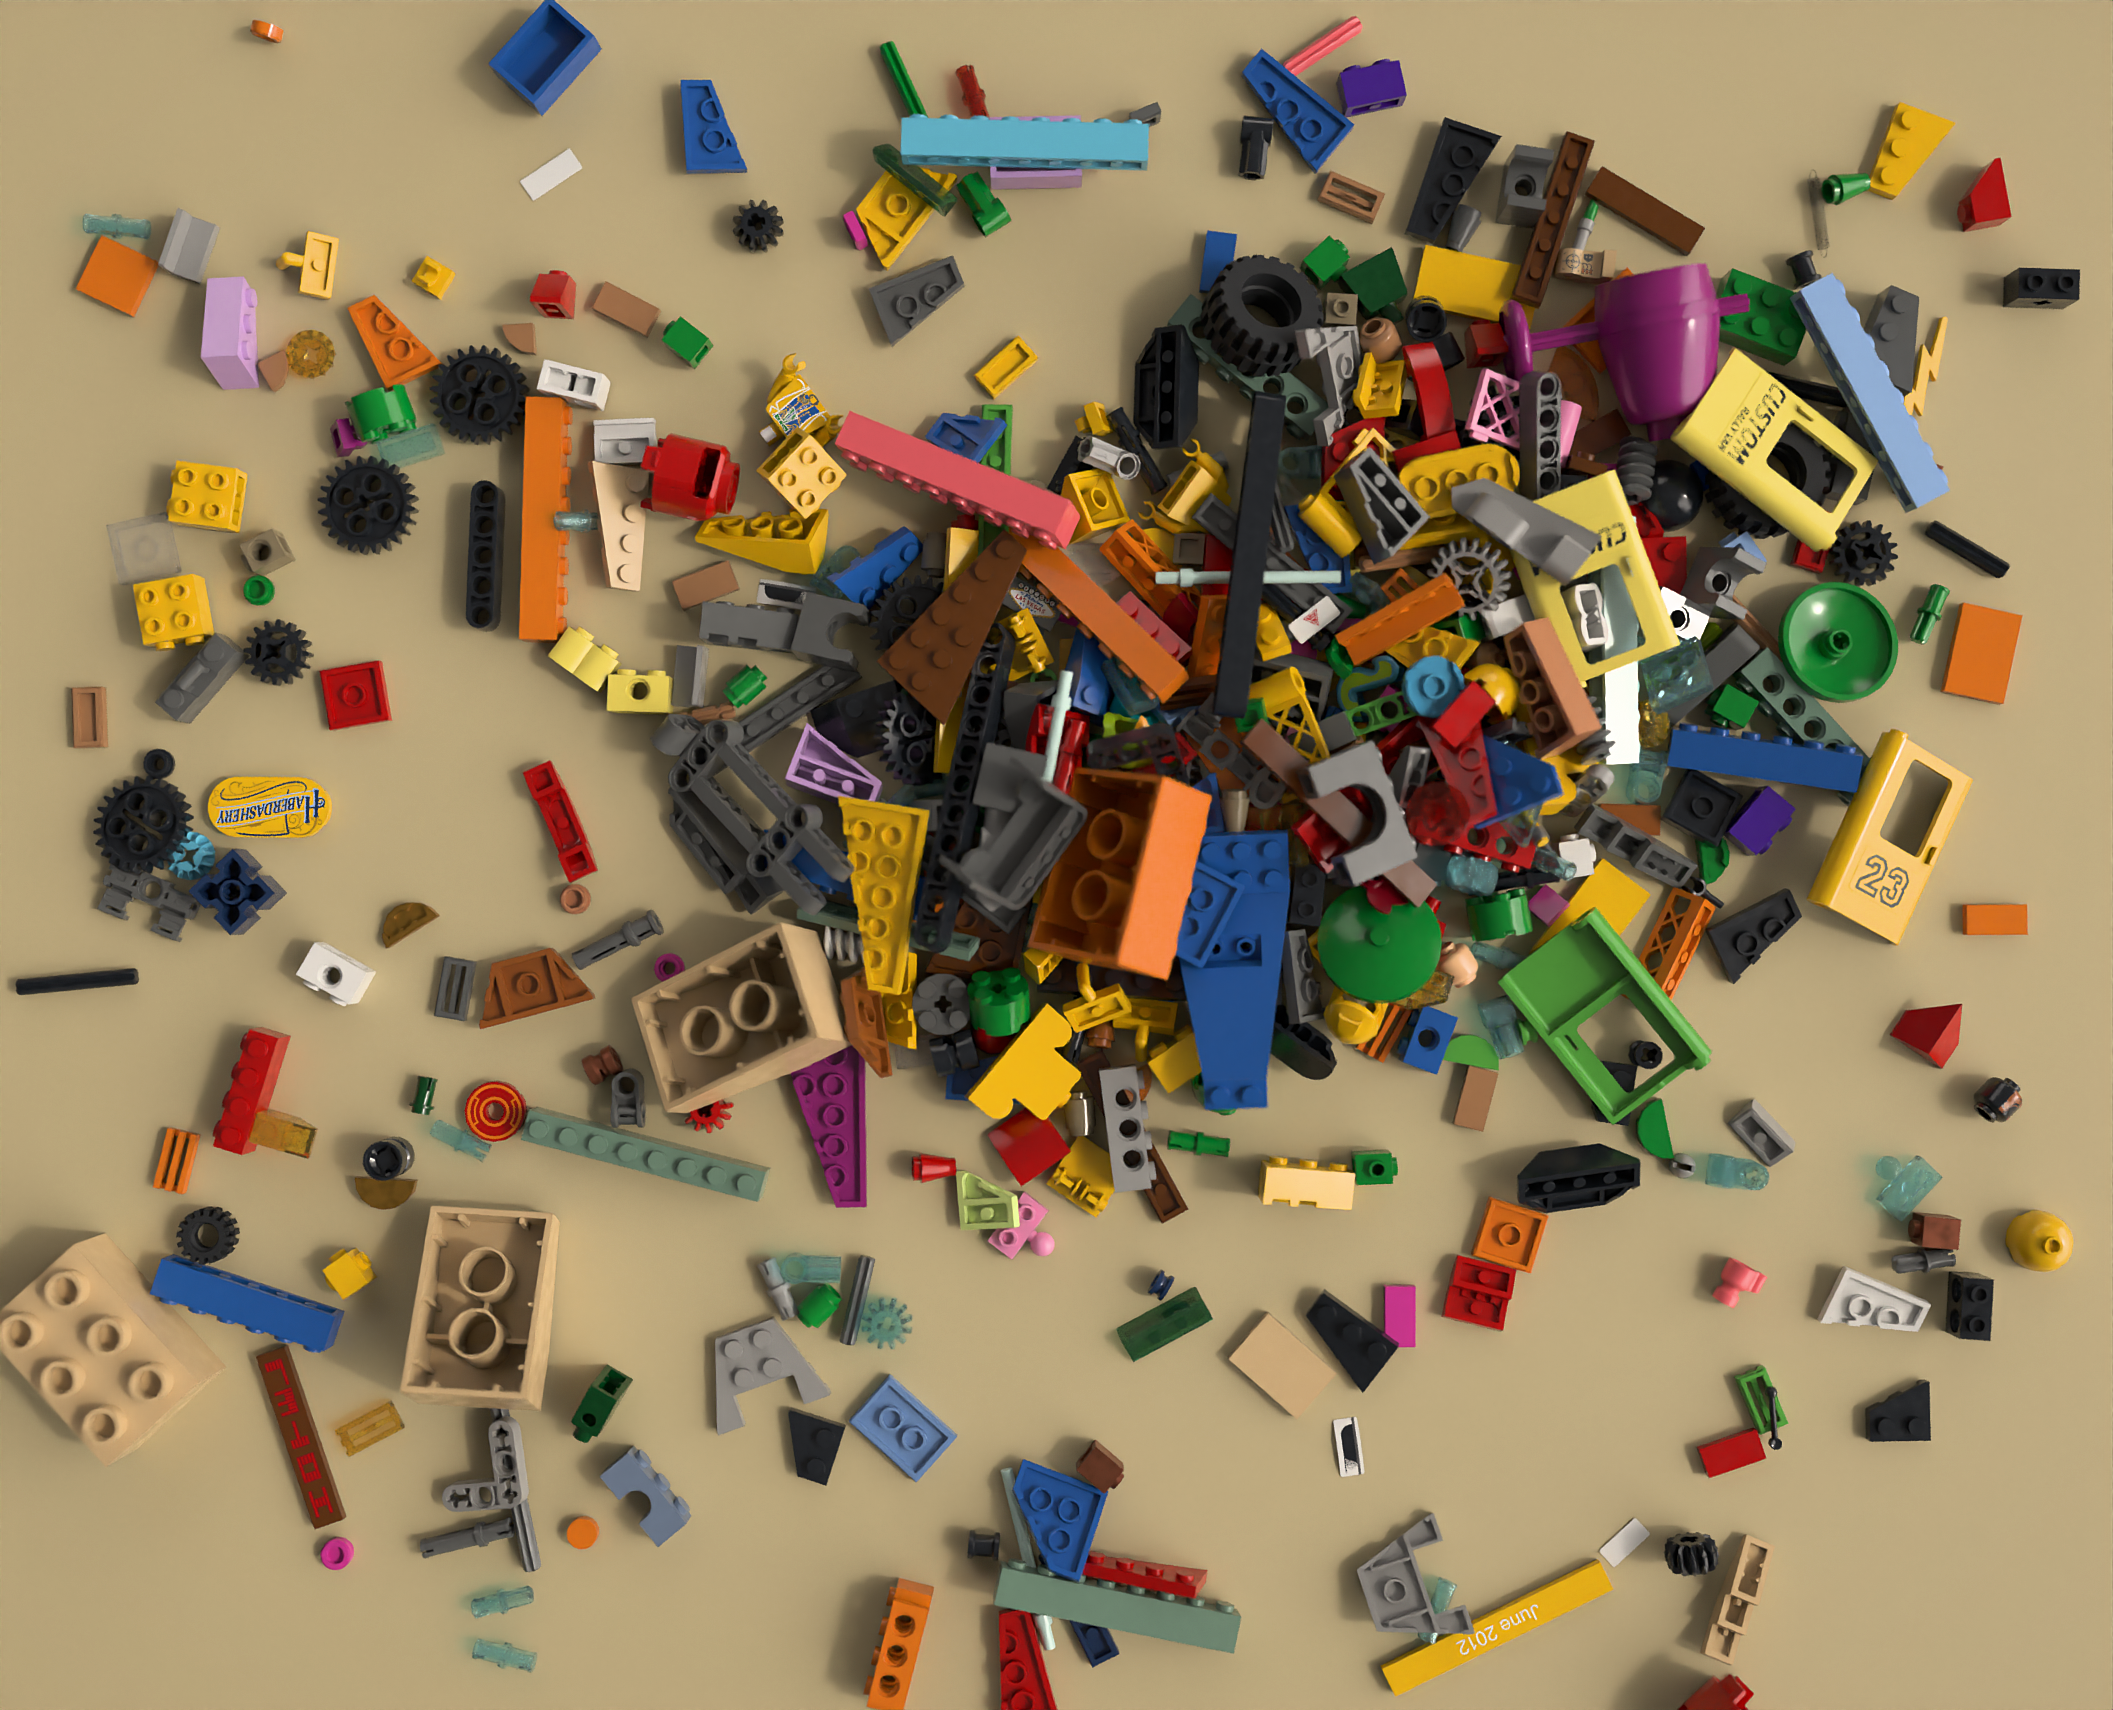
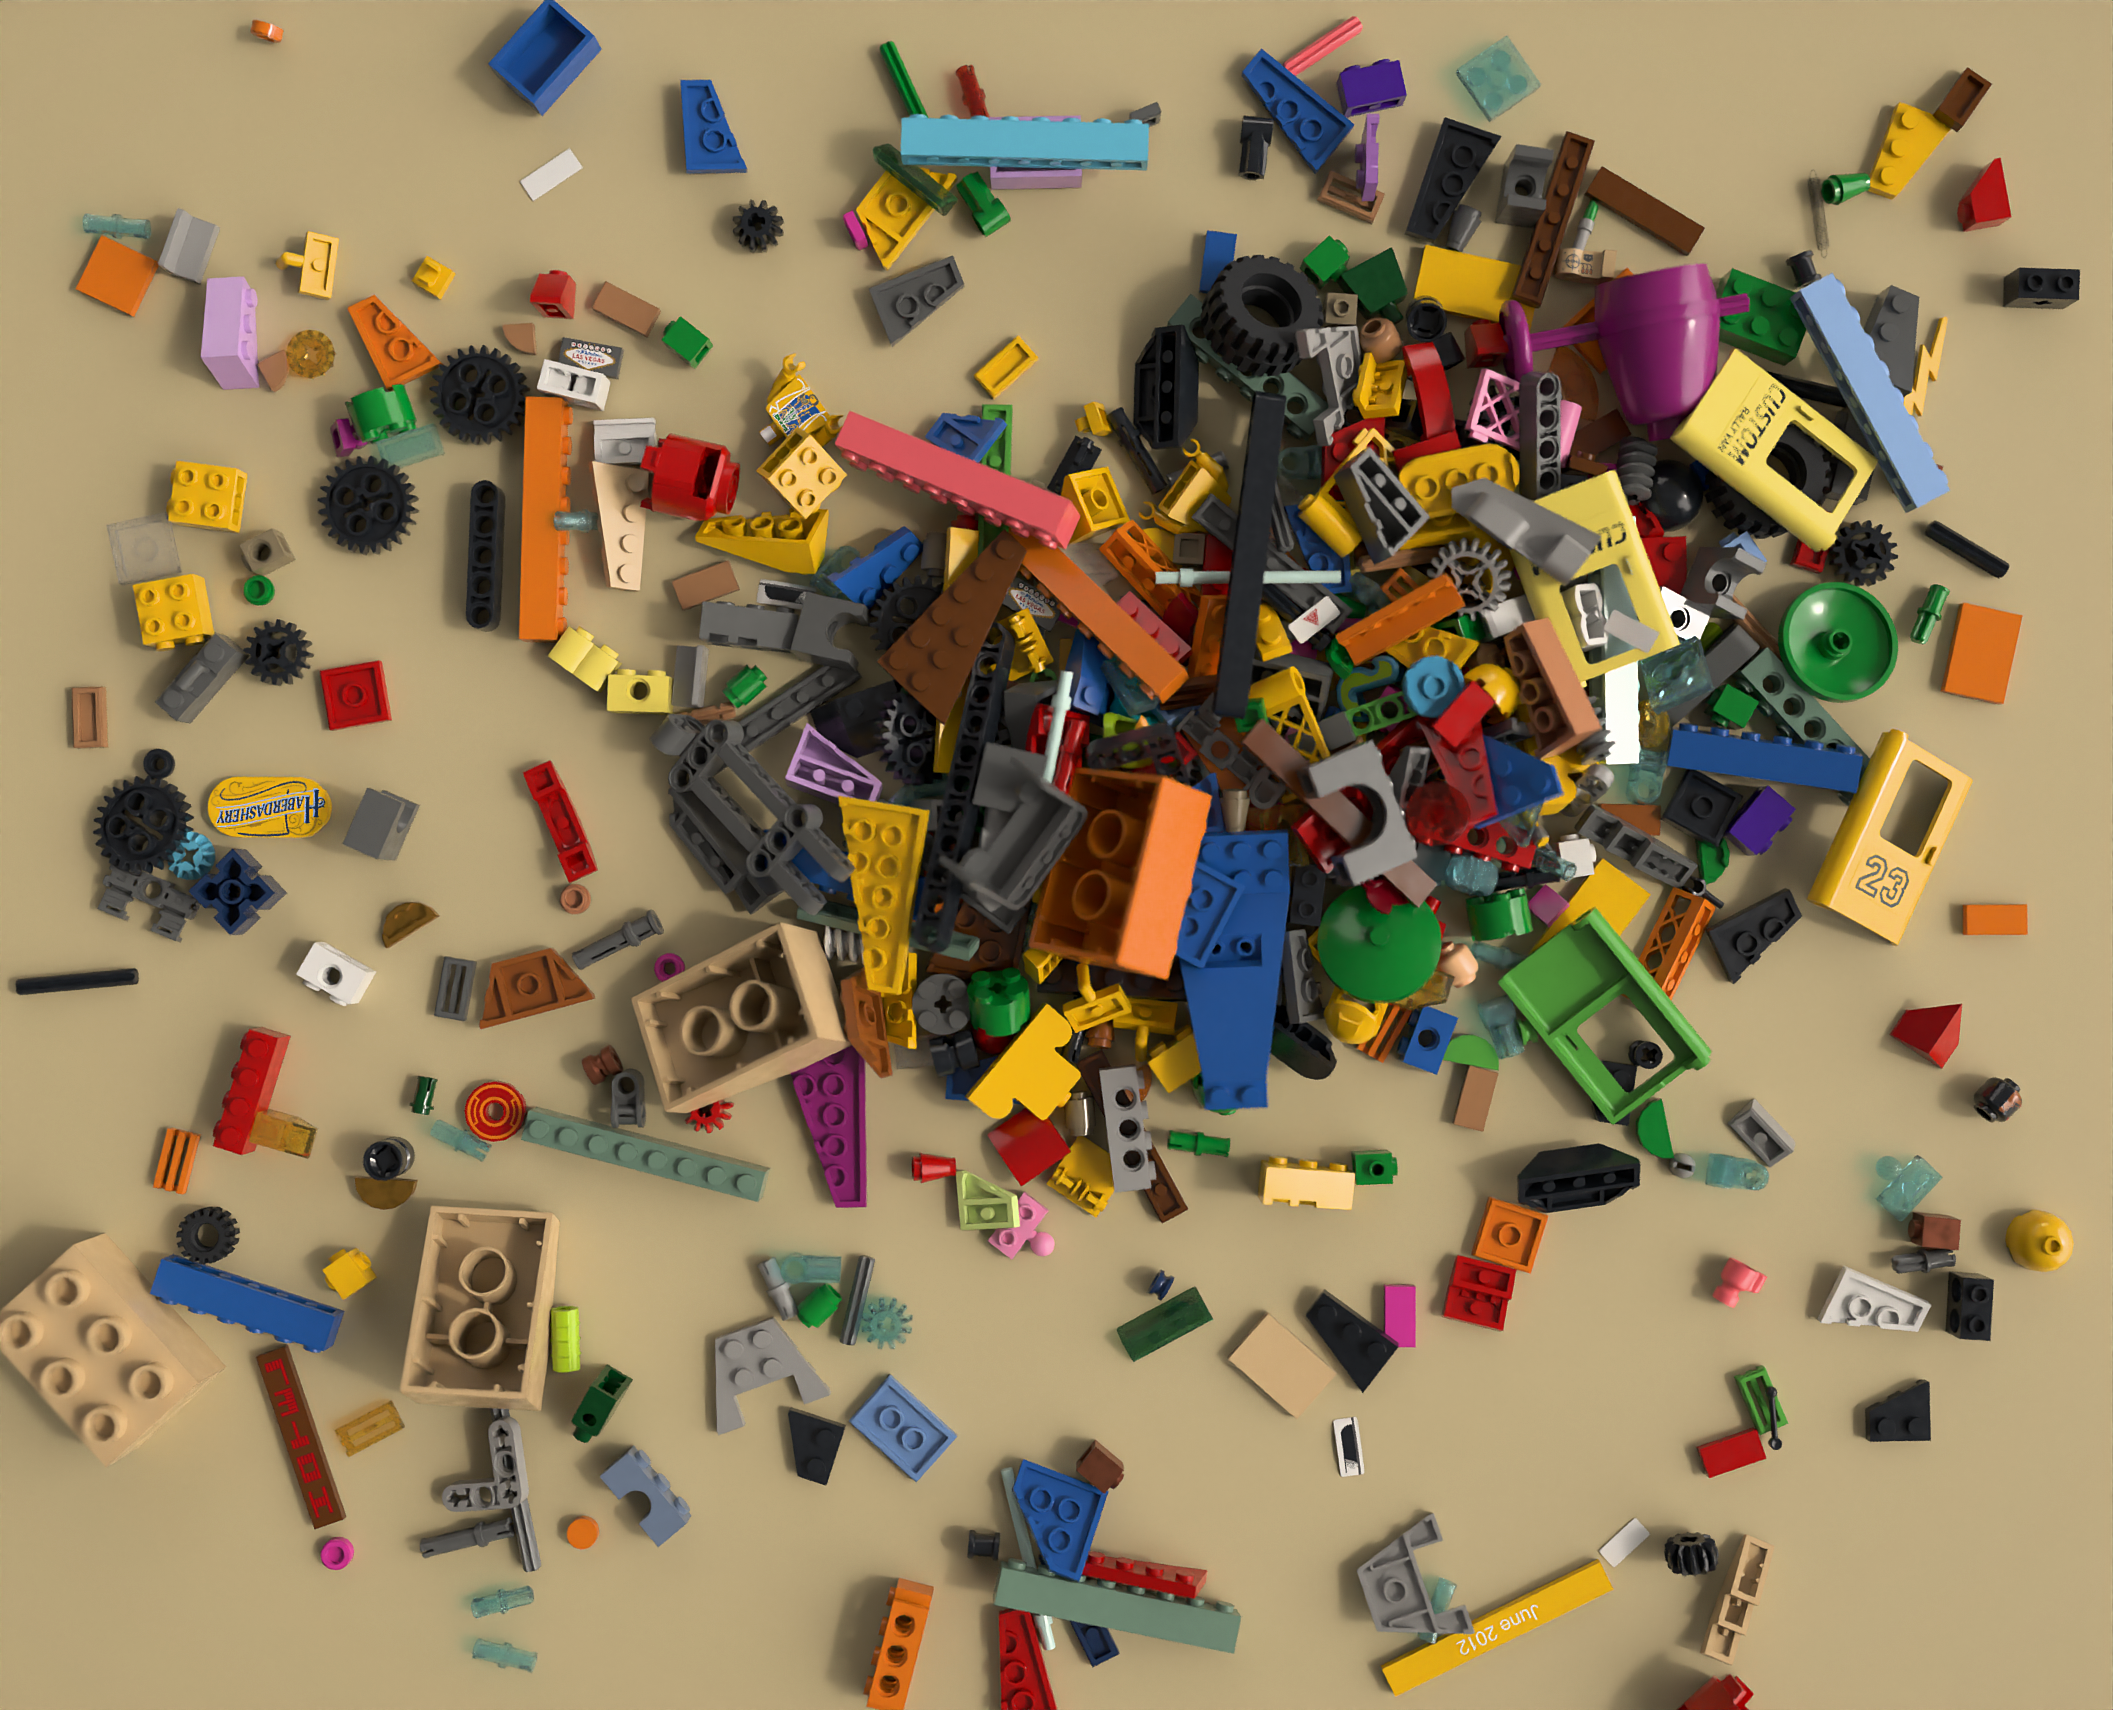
light grey piece [1077,435,1141,480] -> none
none -> dark grey piece [343,788,420,860]
none -> lime axle [550,1306,581,1373]
none -> tile [558,337,624,380]
none -> medium lavender wing [1355,114,1379,201]
none -> clear light blue plate [1455,35,1541,122]
none -> white sticker [1603,610,1659,653]
none -> reddish brown tile [1932,67,1992,132]

